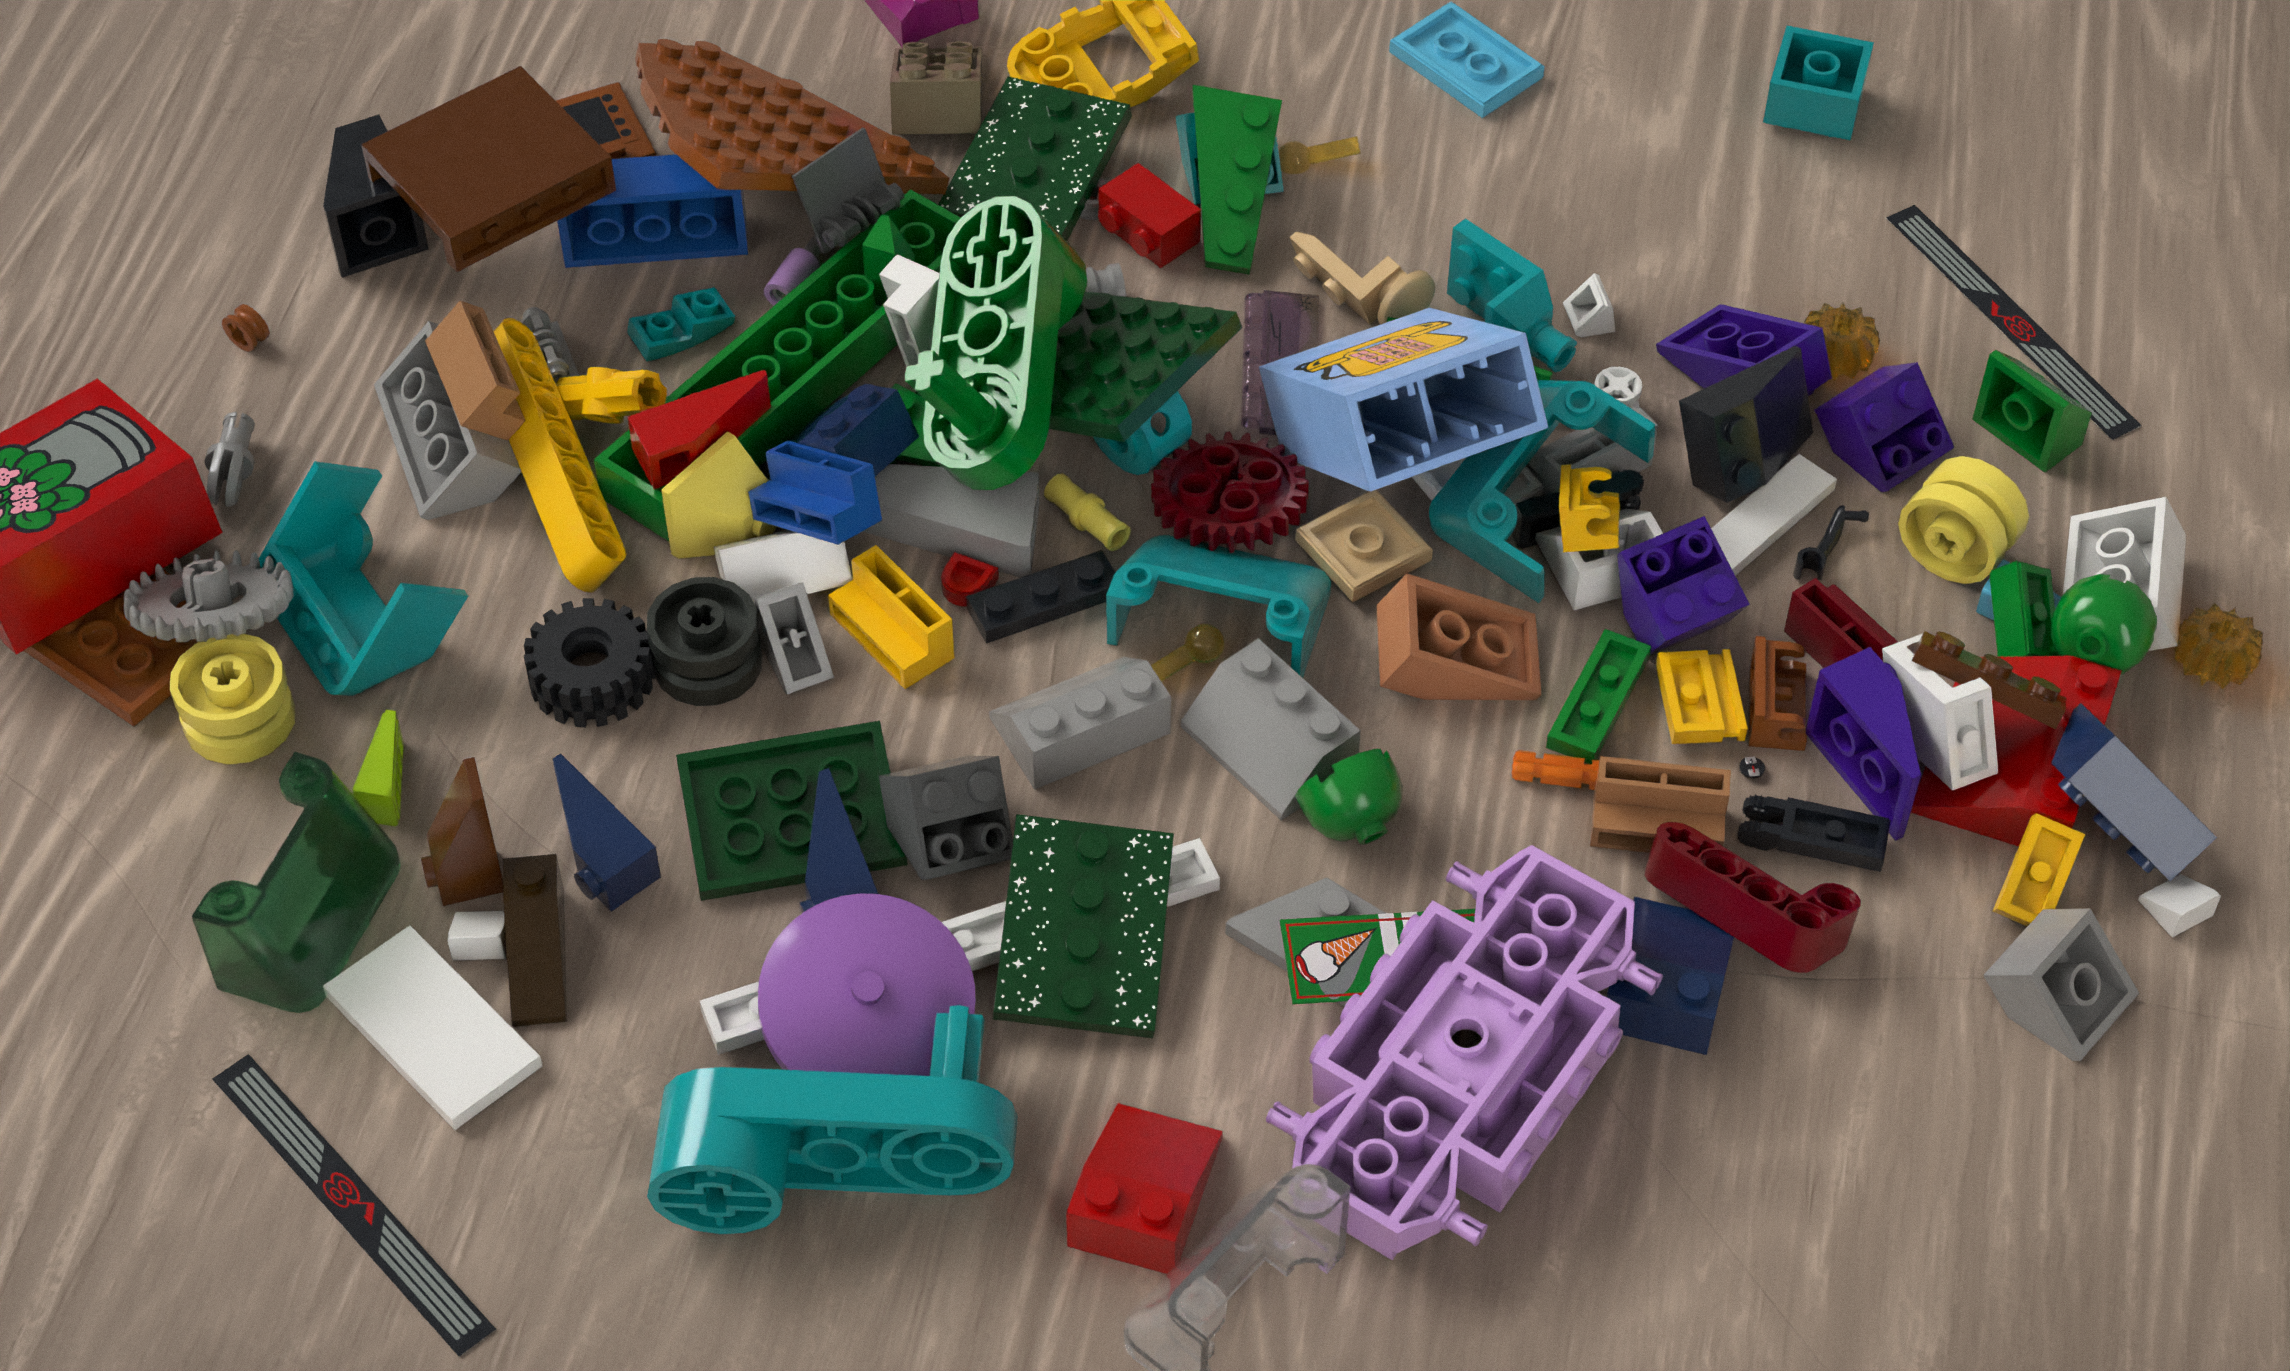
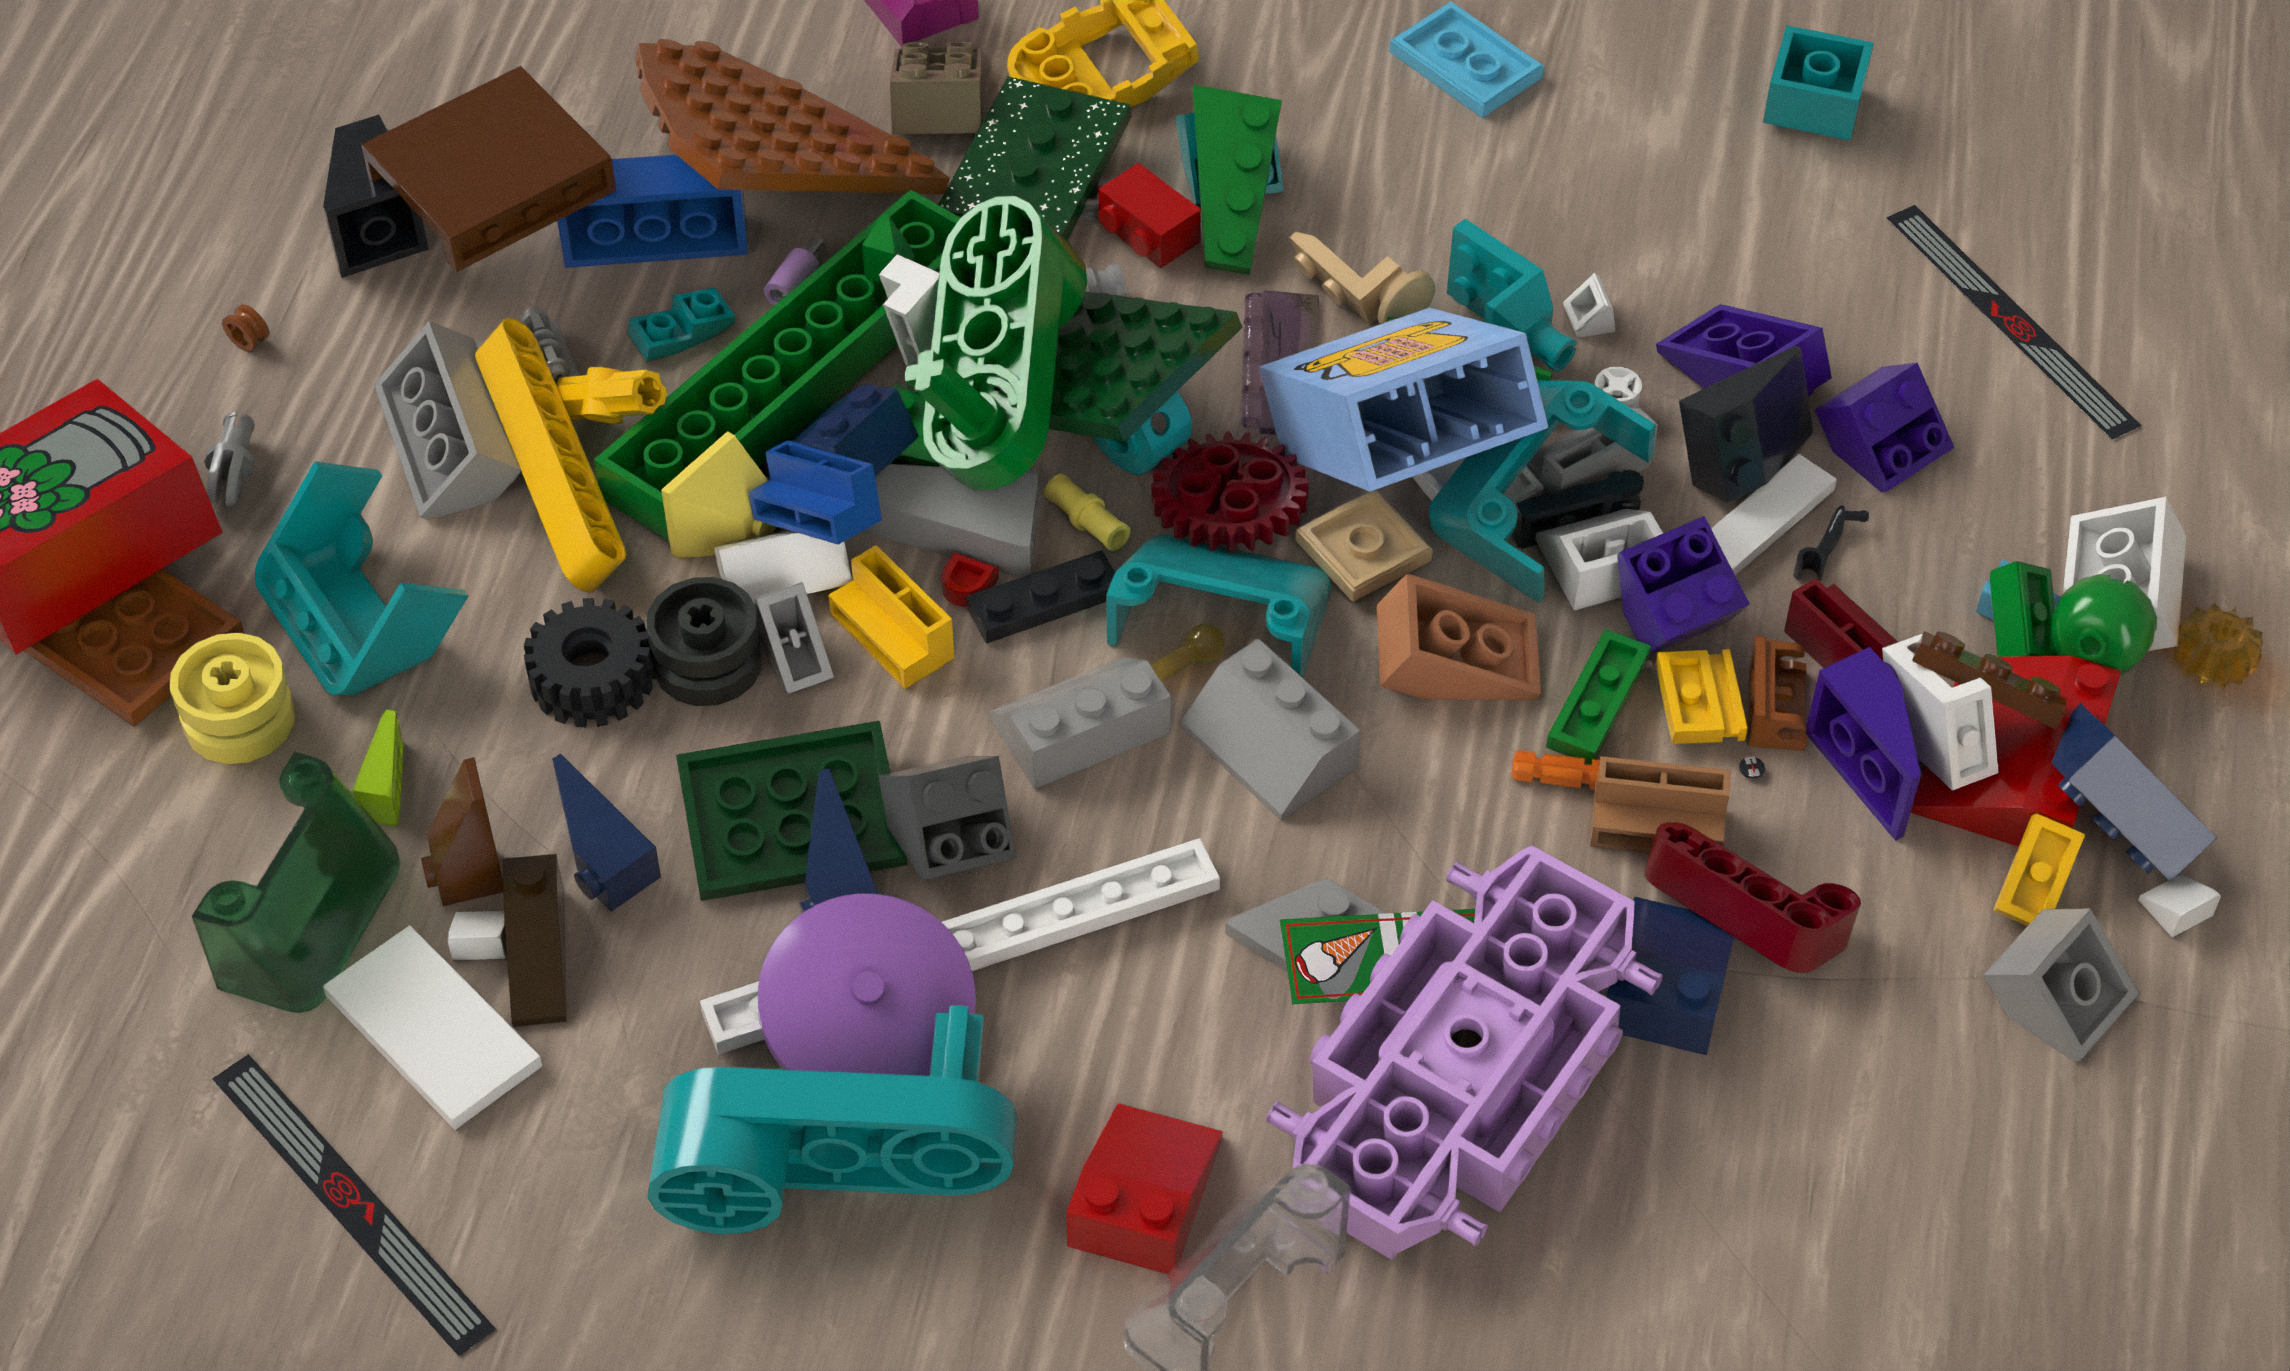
light grey gear [124,550,294,642] -> none
medium nougat piece [425,300,525,441] -> none
container [556,82,656,159] -> none
red slope [627,370,771,489] -> none
dark grey hinge [792,127,904,254] -> none
dark green plate [992,814,1174,1038] -> none
clear yellow bar [1279,136,1361,174] -> none
green cylinder [1295,749,1403,845] -> none
yellow hinge [1559,464,1620,552] -> none
black hinge [1737,794,1891,872] -> none
clear yellow gear [1804,302,1880,381] -> none
light yellow wheel [1898,456,2029,584] -> none
green slope [1972,350,2092,473] -> none

